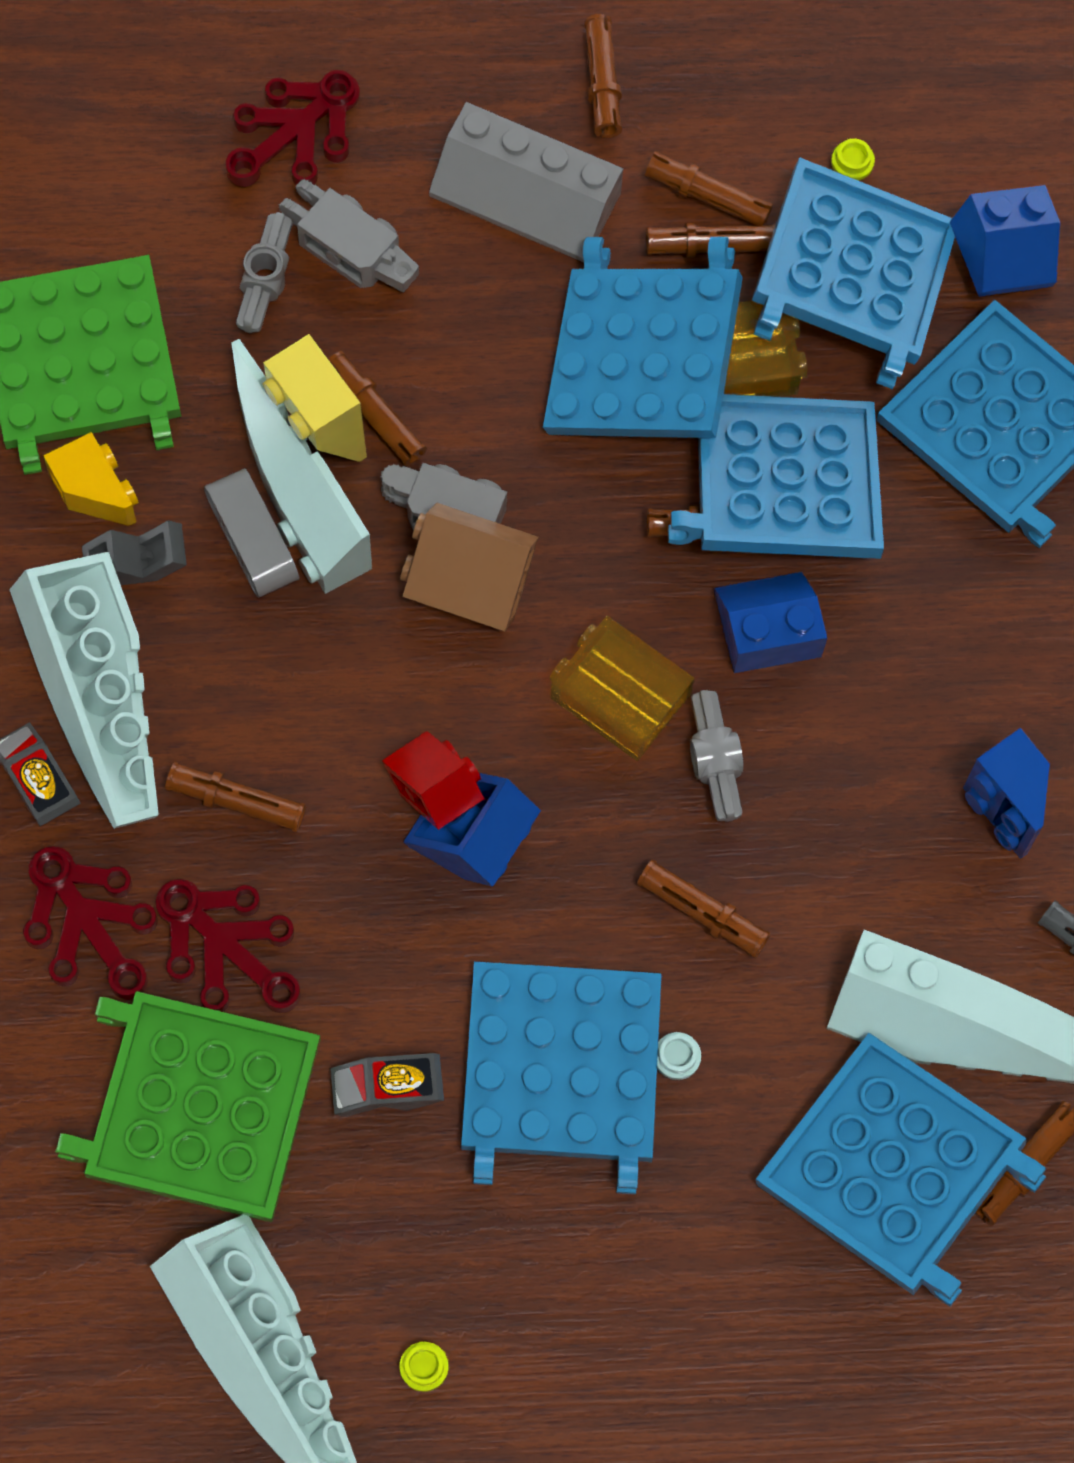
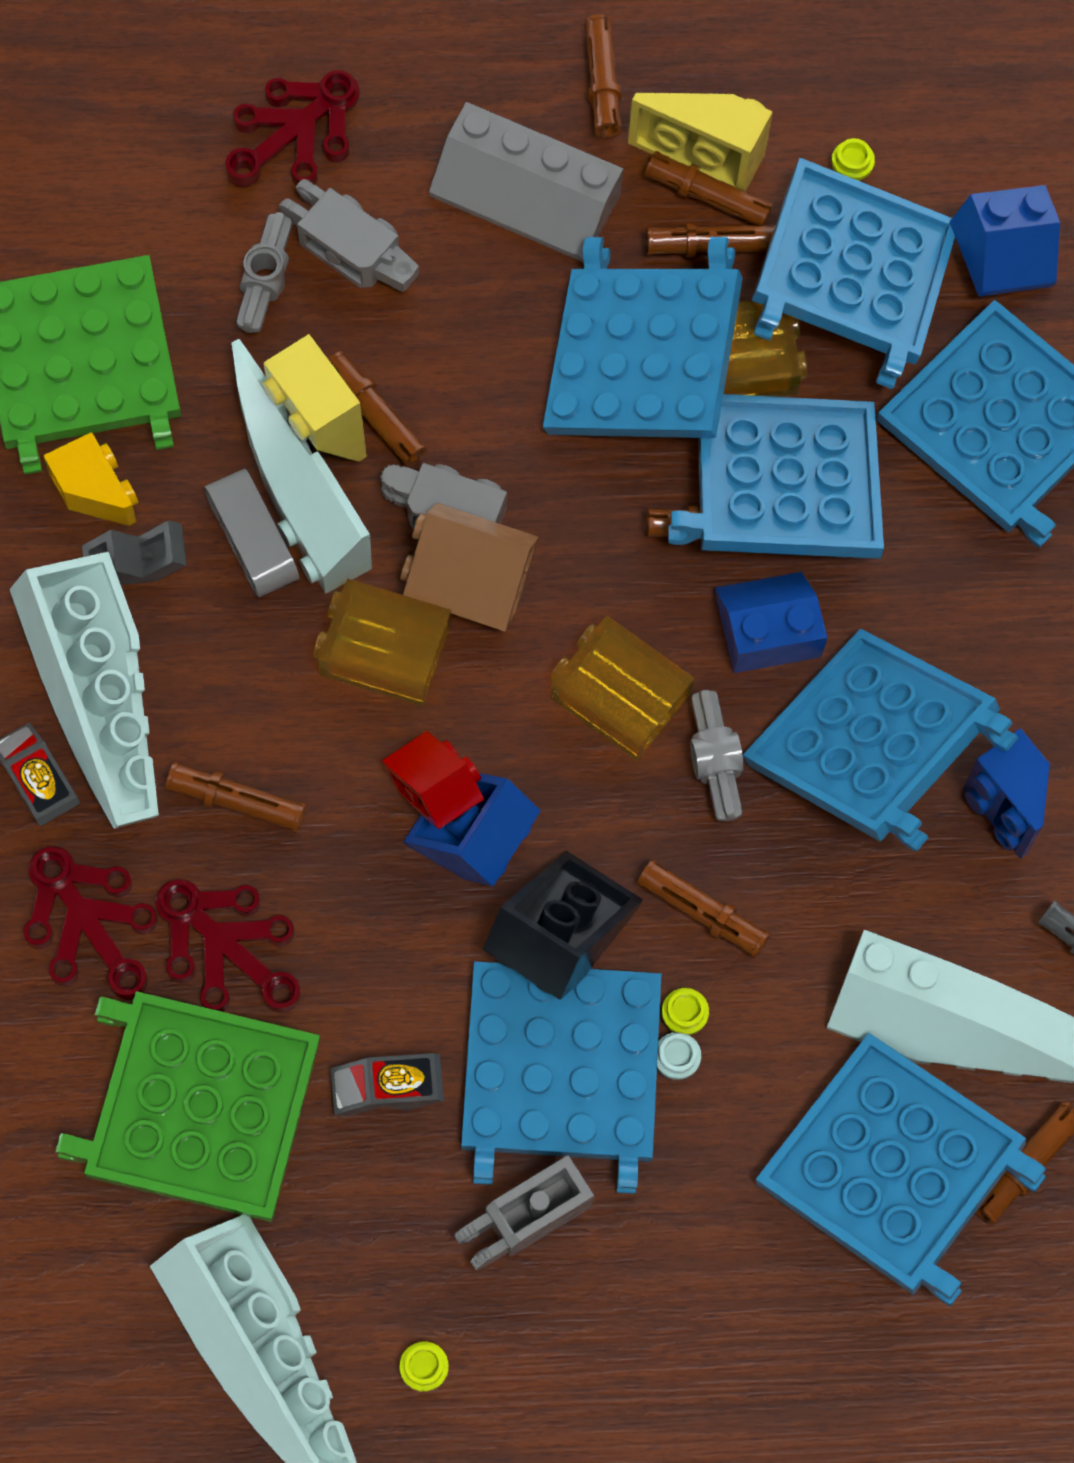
none -> clear yellow brick [313,578,451,707]
none -> light grey hinge [454,1155,594,1271]
none -> black slope [482,851,643,1000]
none -> light yellow slope [628,93,773,191]
none -> neon yellow plate [662,988,709,1035]
none -> dark azure plate [743,628,1019,852]

